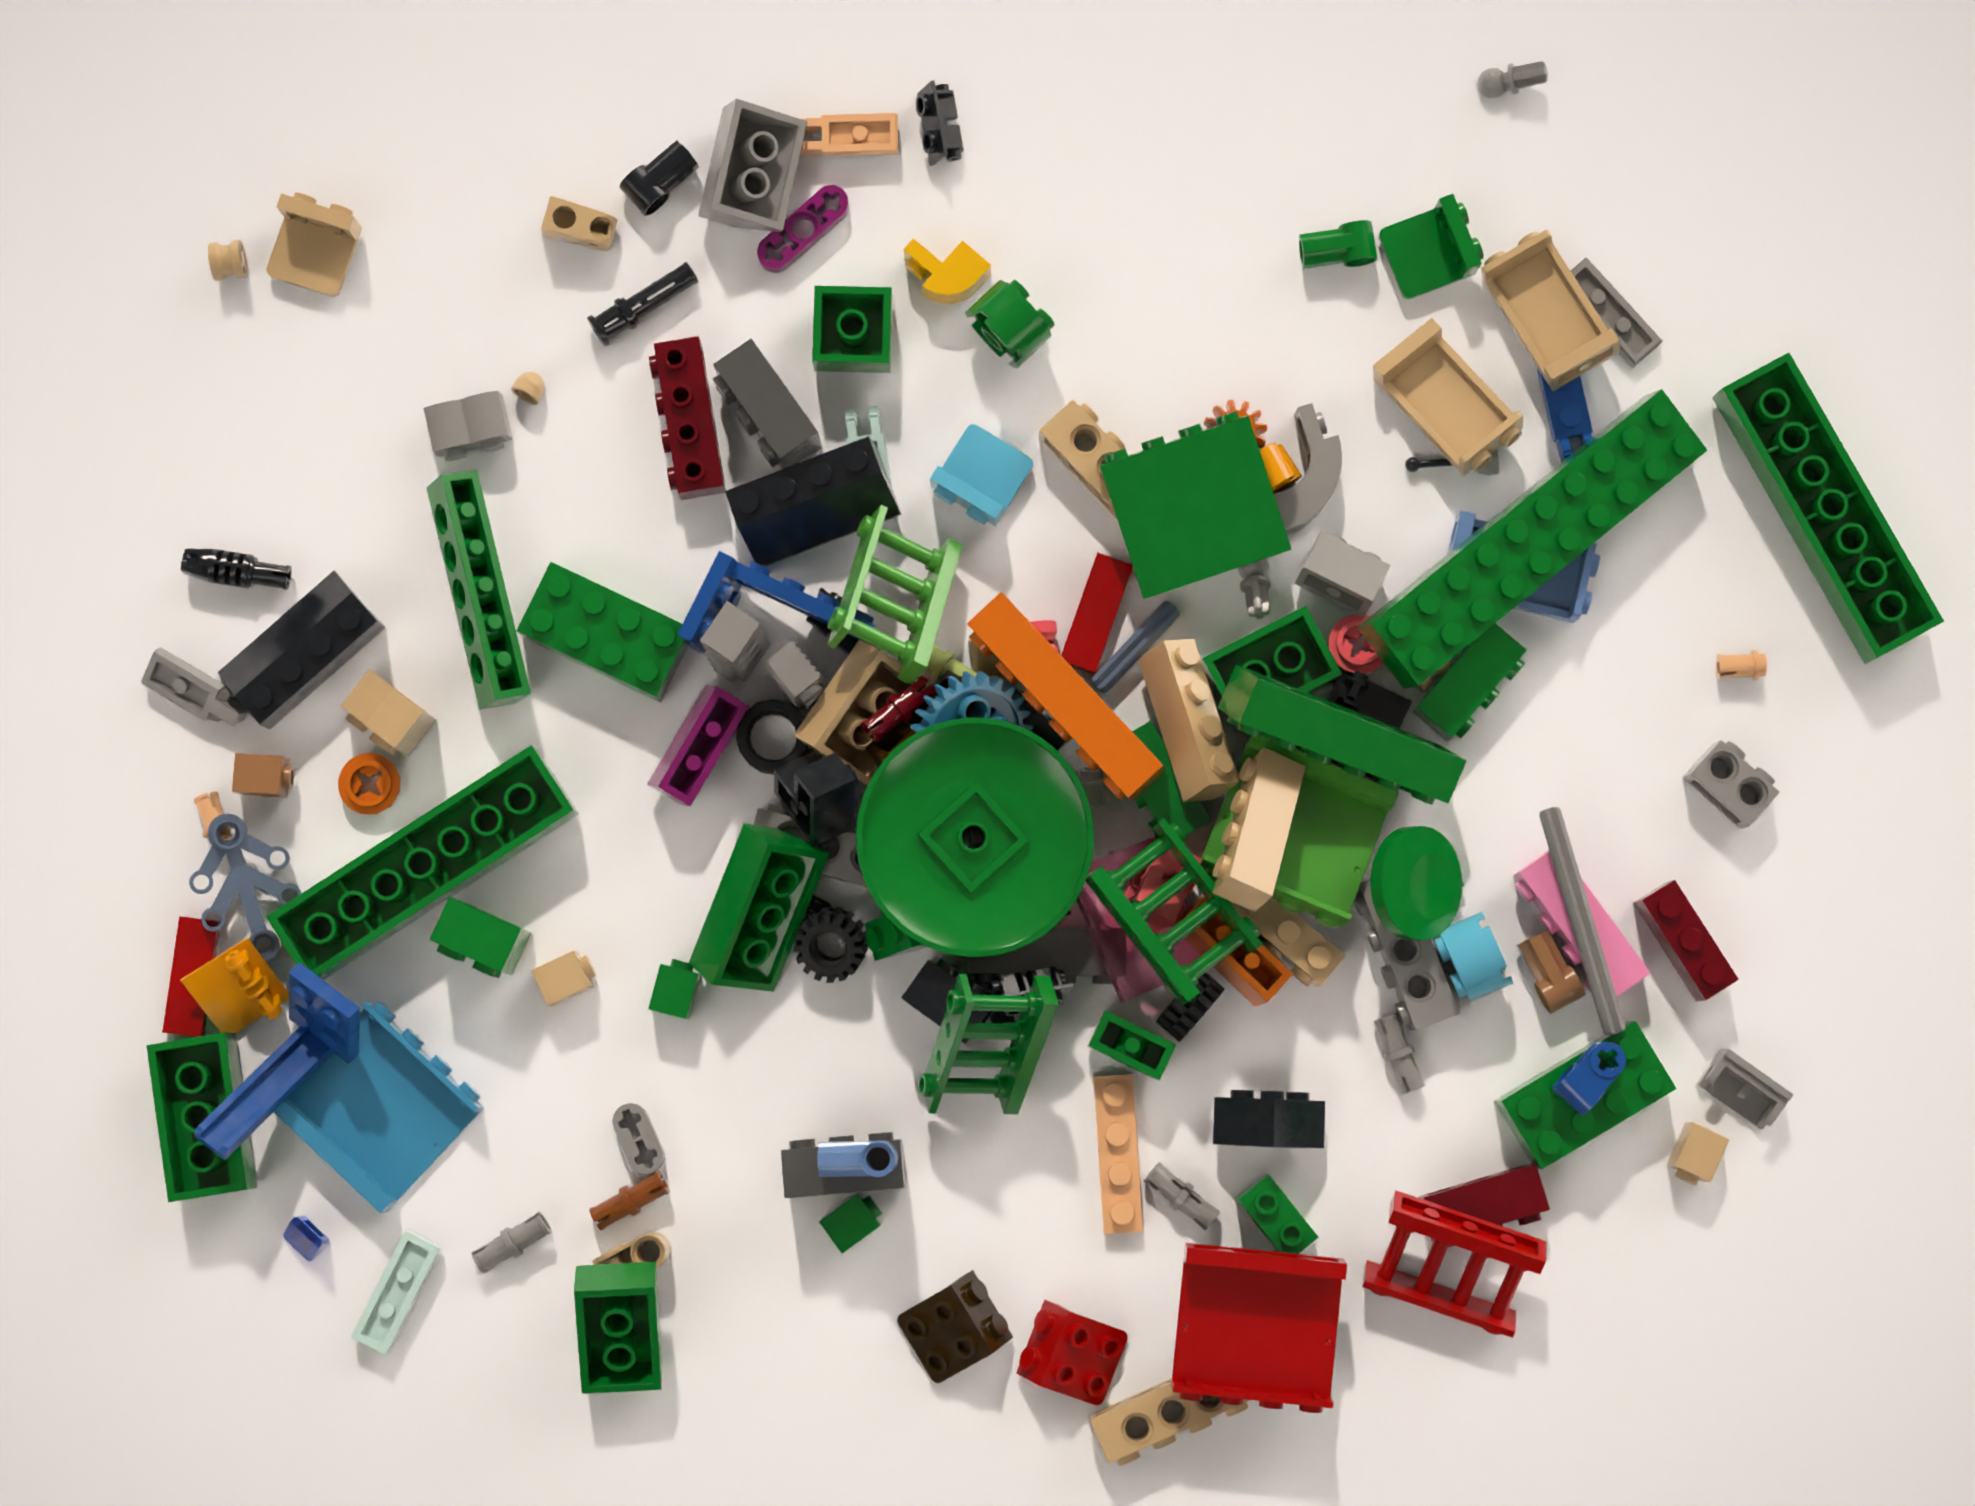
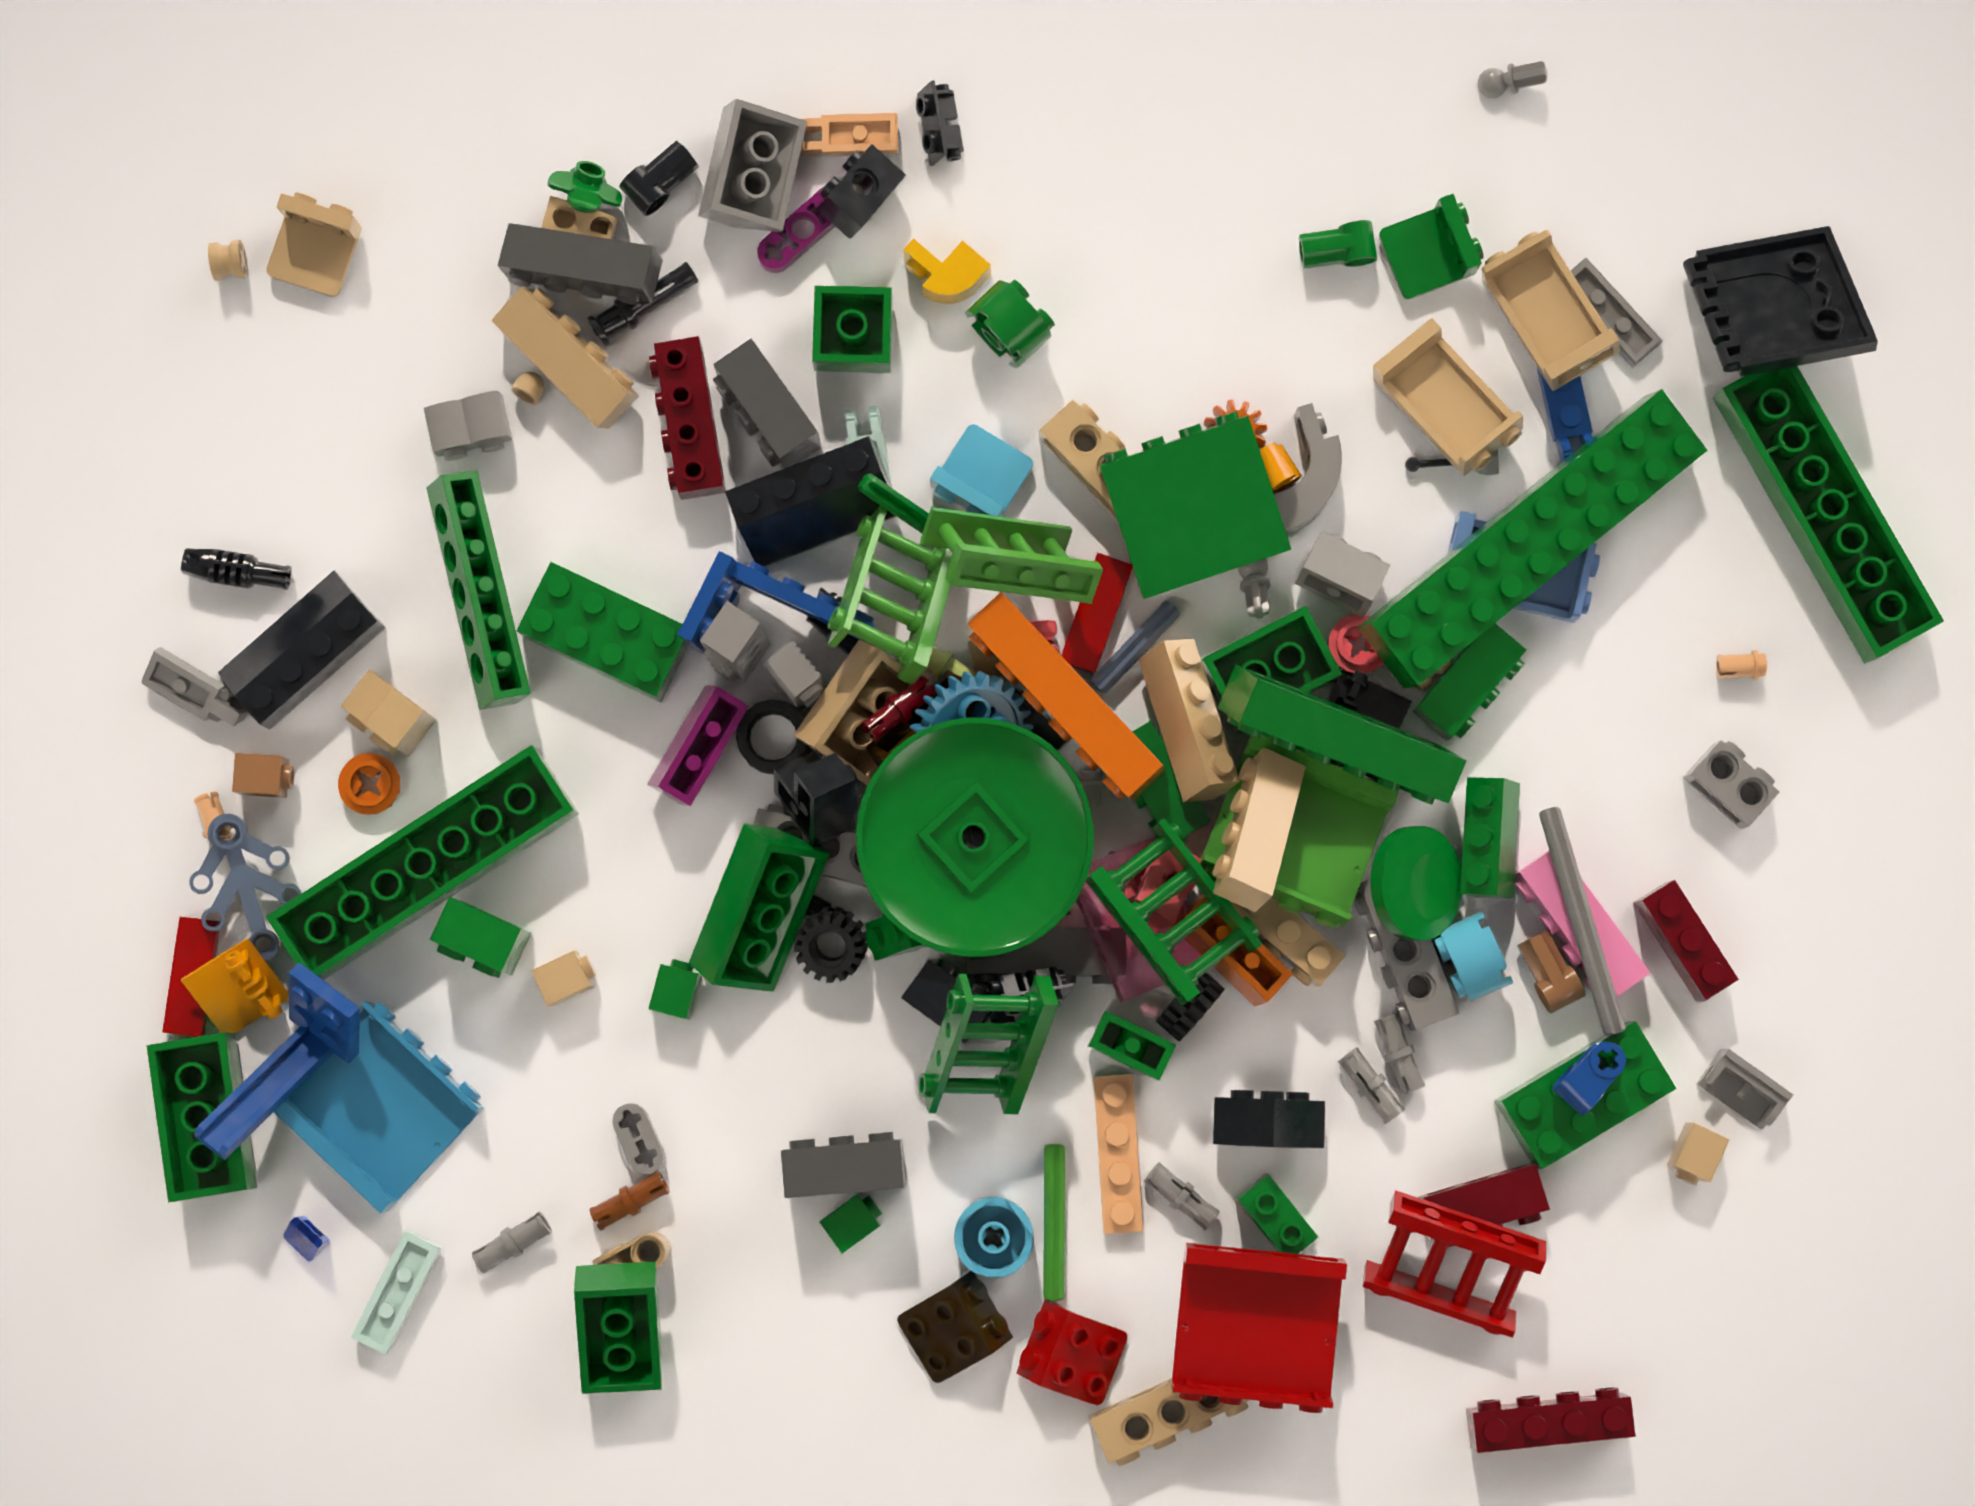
medium blue piece [817,1140,899,1177] -> none
none -> tan brick [491,287,639,429]
none -> dark grey brick [497,223,663,305]
none -> green plate [547,161,622,213]
none -> black brick [816,144,906,239]
none -> green axle [858,474,929,534]
none -> bright green fence [920,507,1103,603]
none -> medium azure brick [954,1196,1034,1278]
none -> bright green axle [1043,1144,1065,1301]
none -> light grey pin [1337,1046,1405,1124]
none -> green brick [1460,777,1520,899]
none -> dark red brick [1466,1387,1636,1453]
none -> black hinge [1683,226,1878,377]

